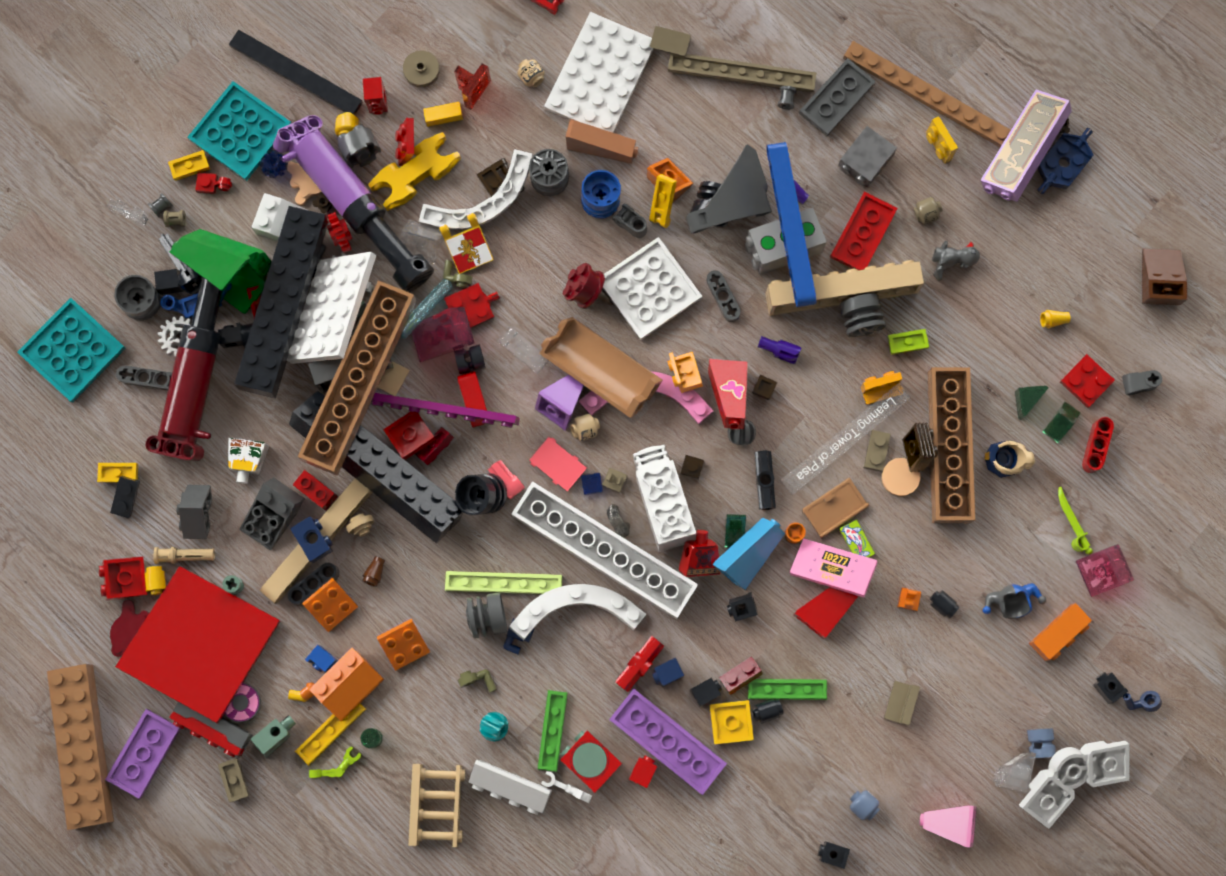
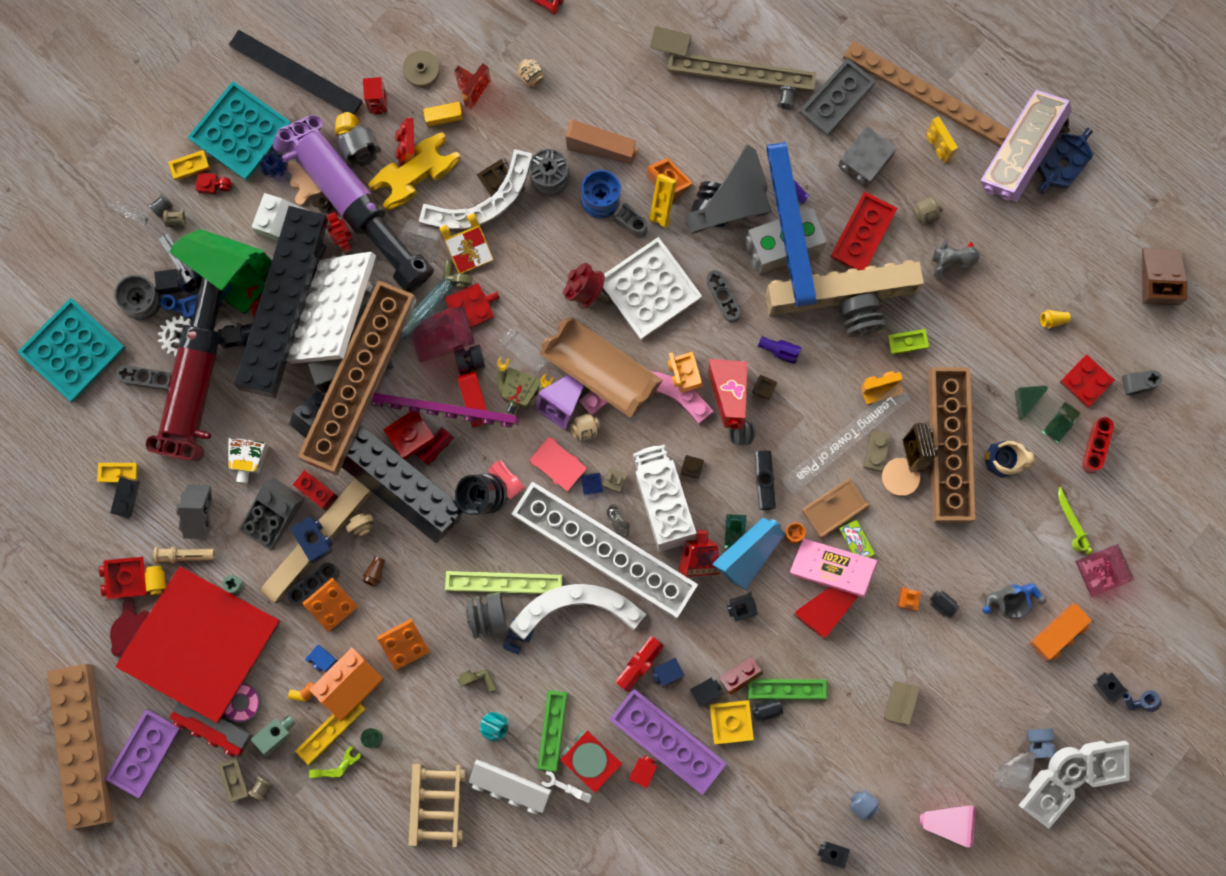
tan window [377,361,410,396] -> none
white plate [544,12,654,133] -> none
none -> dark tan bush [248,775,273,802]
none -> olive torso [497,357,554,415]

